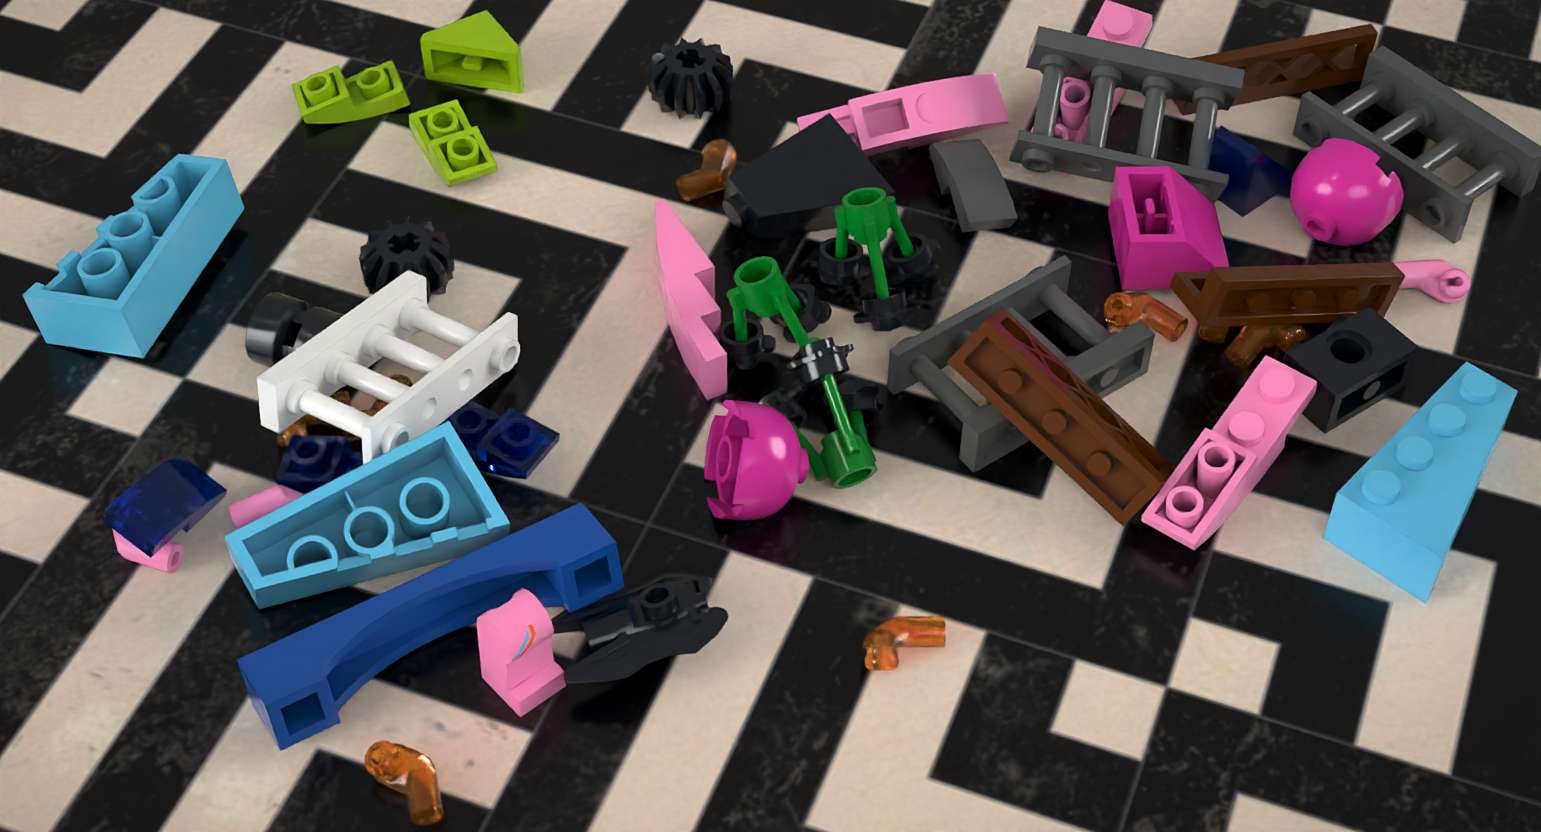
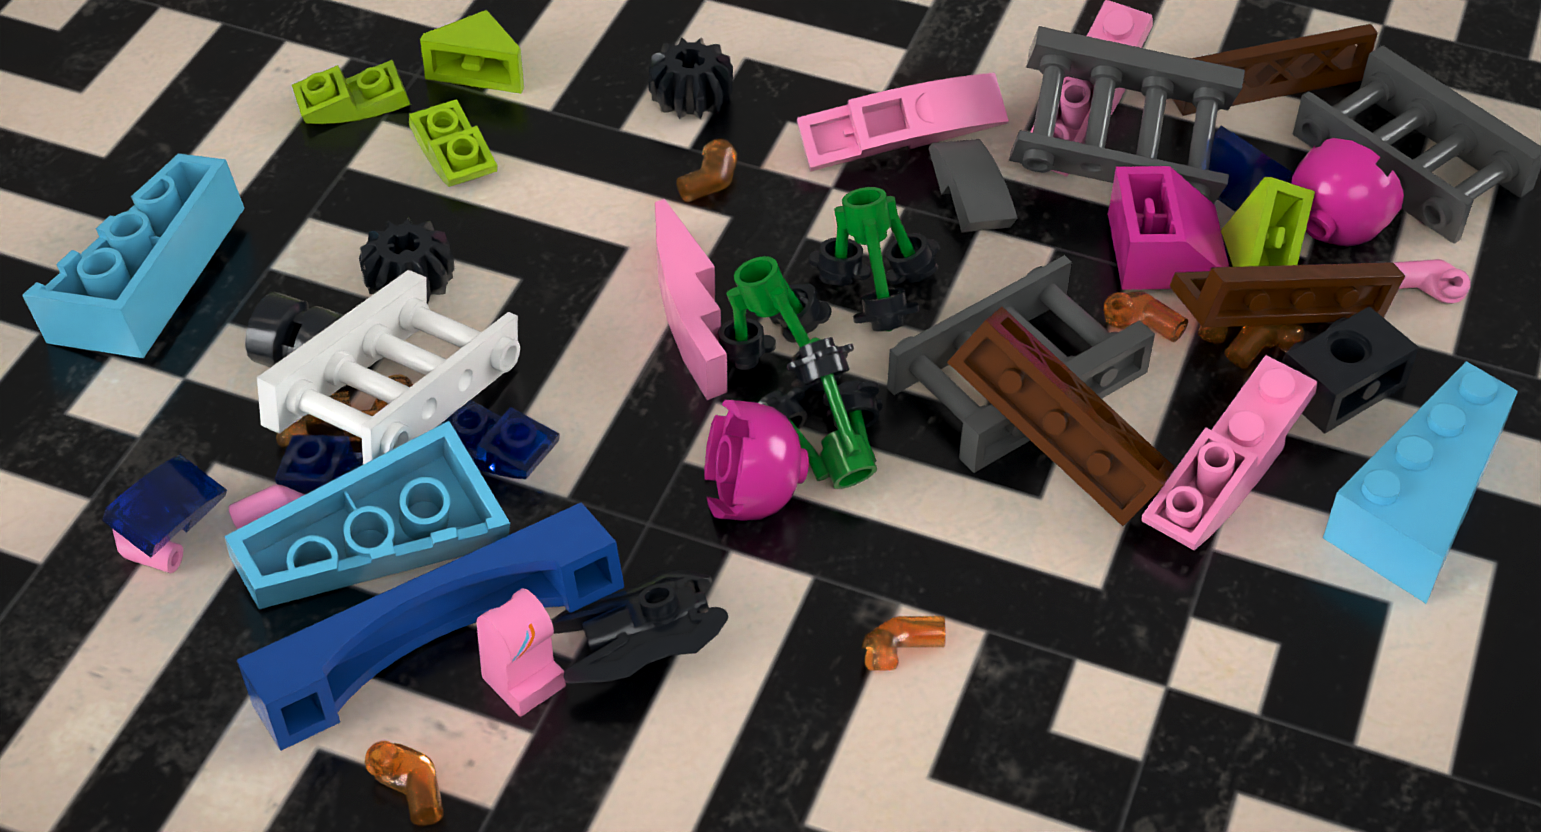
black slope [723,113,895,241] -> none
none -> lime slope [1221,177,1315,267]

